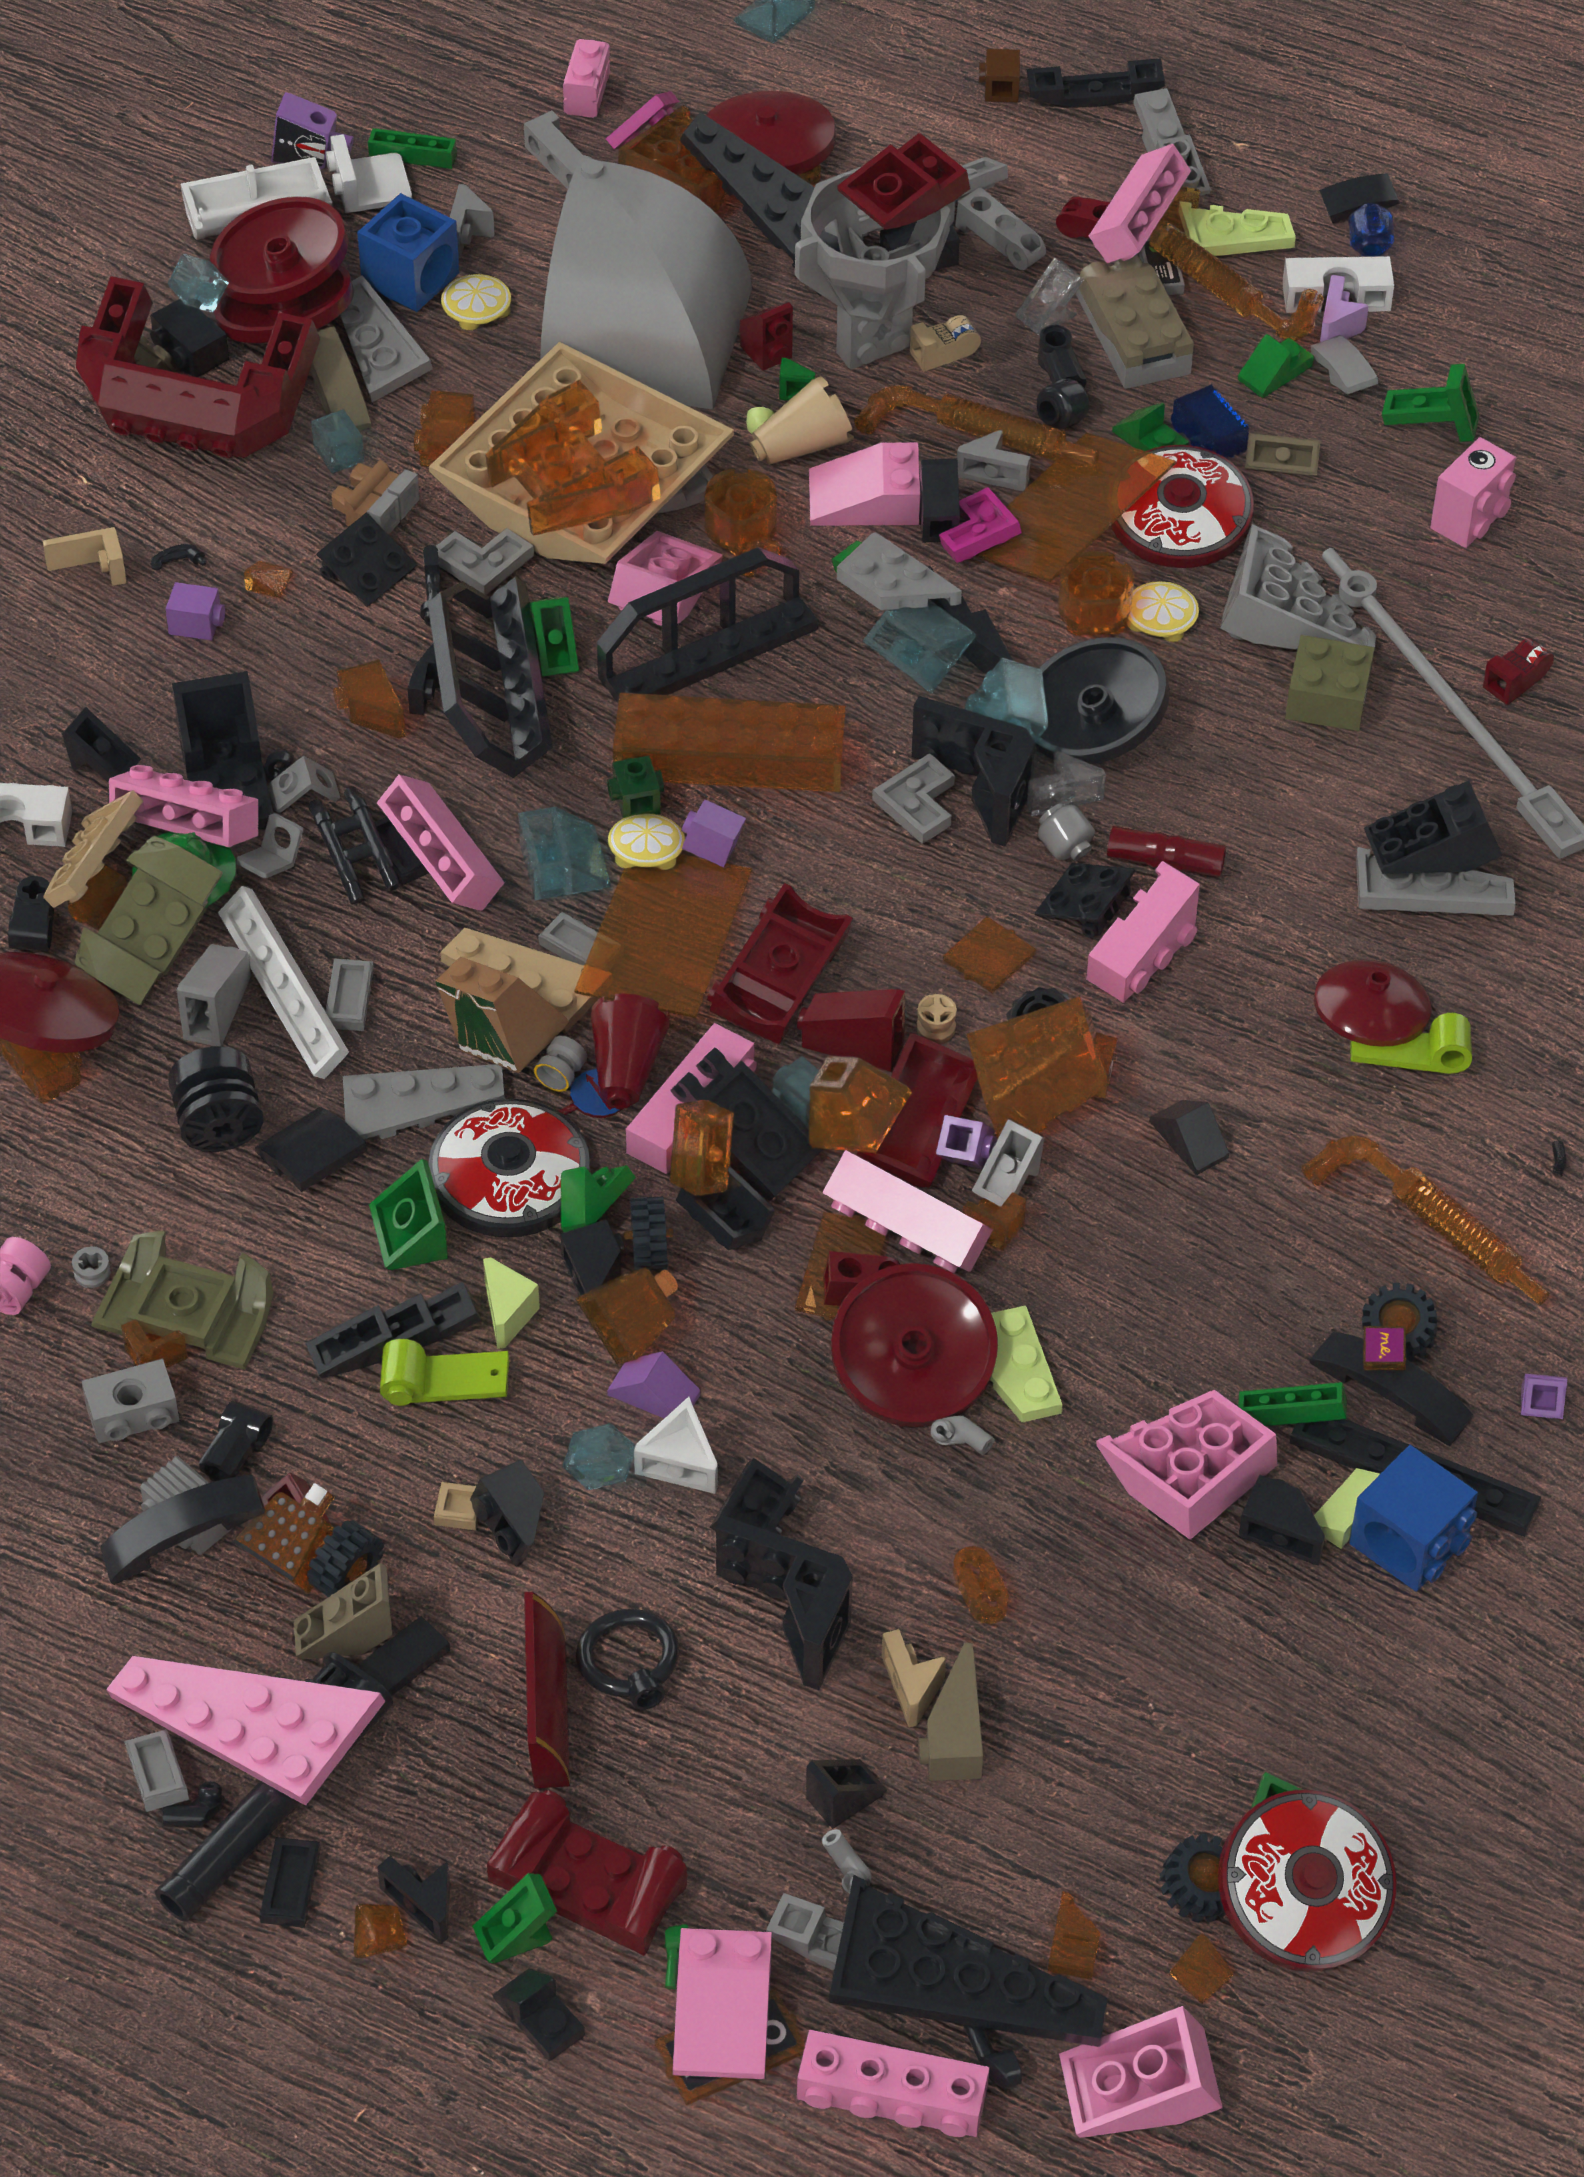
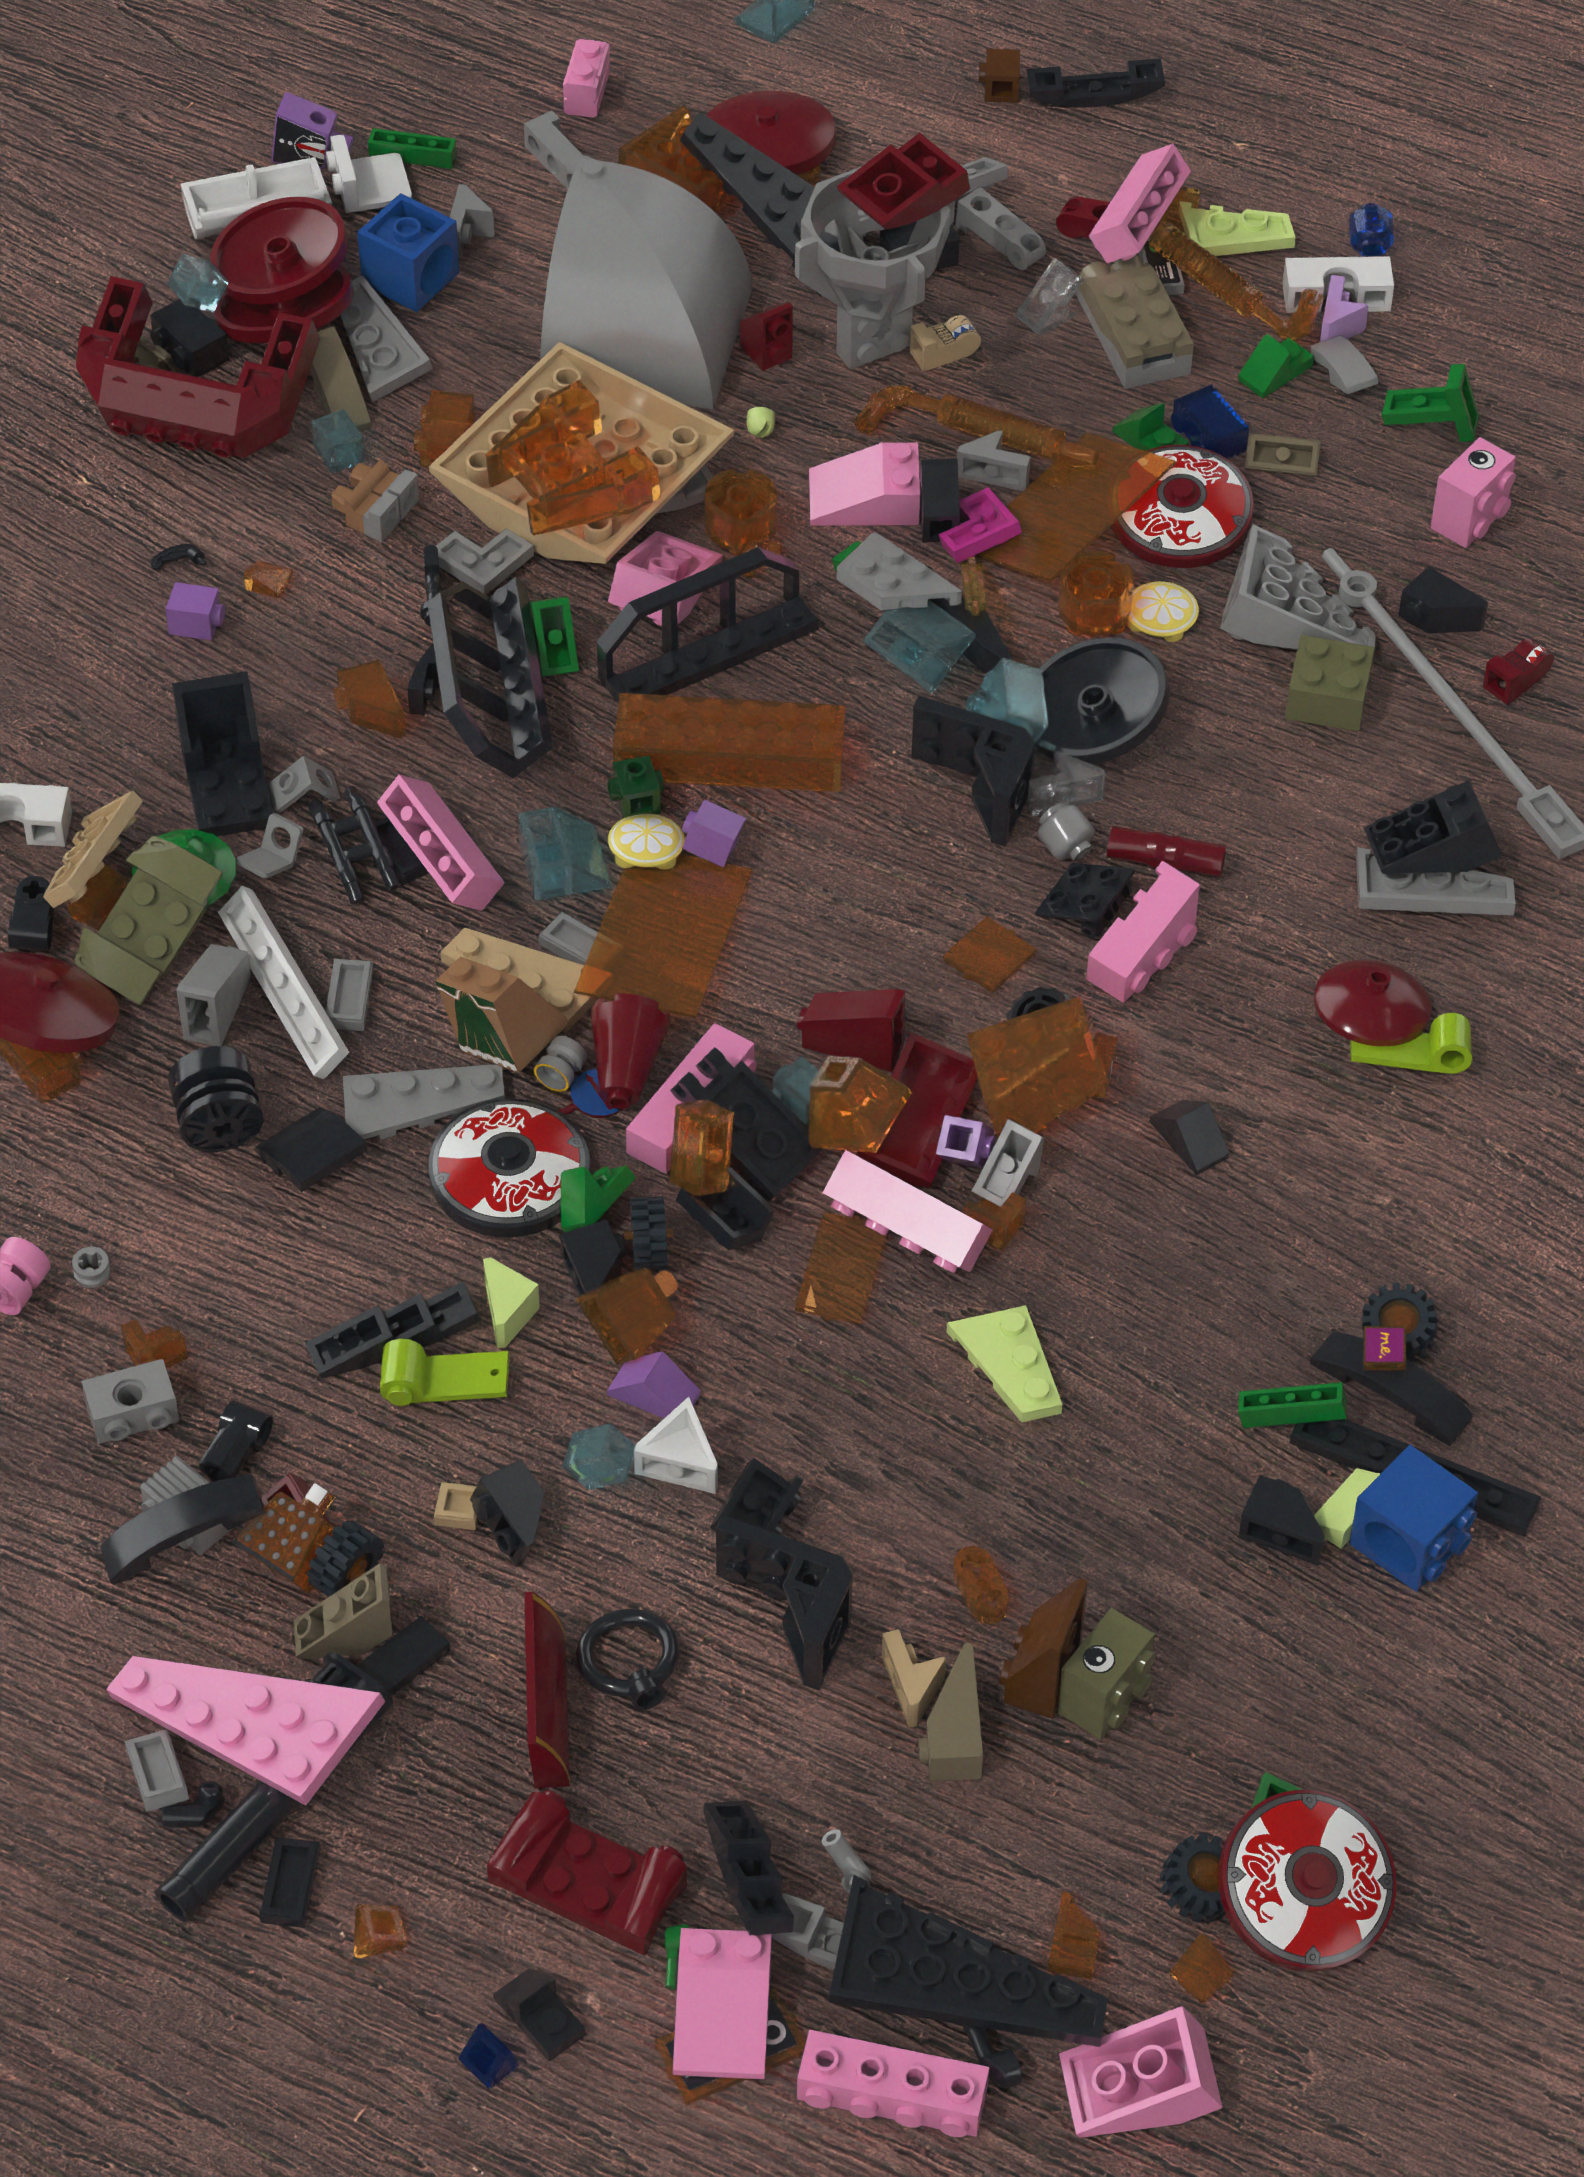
tan bracket [43,527,127,586] -> none
black slope [62,707,141,783] -> none
olive piece [91,1231,273,1370] -> none
bright pink brick [109,765,258,847] -> none
black hinge [264,749,296,780] -> none
black hinge [316,512,417,607] -> none
green slope [369,1159,448,1270] -> none
black slope [377,1855,450,1944] -> none
dish [441,274,511,330] -> none
green slope [472,1873,557,1964] -> none
dark pink plate [606,91,680,149] -> none
dark red piece [707,883,853,1045] -> none
tan cone [750,376,854,465] -> none
green slope [779,357,816,400] -> none
black slope [806,1759,887,1829] -> none
dark red leg [823,1251,900,1306] -> none
dark red dish [831,1263,998,1427] -> none
light grey plate [872,753,955,844] -> none
tan wheel [916,994,957,1044] -> none
light grey arm [930,1416,995,1455] -> none
black head [1036,379,1089,430] -> none
black piece [1037,324,1086,388] -> none
bright pink wedge [1096,1390,1277,1540] -> none
light grey slope [1133,88,1211,200] -> none
clear orange piece [1301,1135,1550,1305] -> none
black slope [1319,173,1400,223] -> none
medium lavender slope [1521,1373,1567,1419] -> none
black leg [1552,1140,1566,1177] -> none
none -> clear blue slope [458,2023,519,2089]
none -> black slope [703,1800,794,1935]
none -> clear yellow axle [960,557,987,616]
none -> reddish brown slope [999,1578,1088,1719]
none -> olive brick [1058,1607,1156,1740]
none -> black slope [1398,566,1488,634]

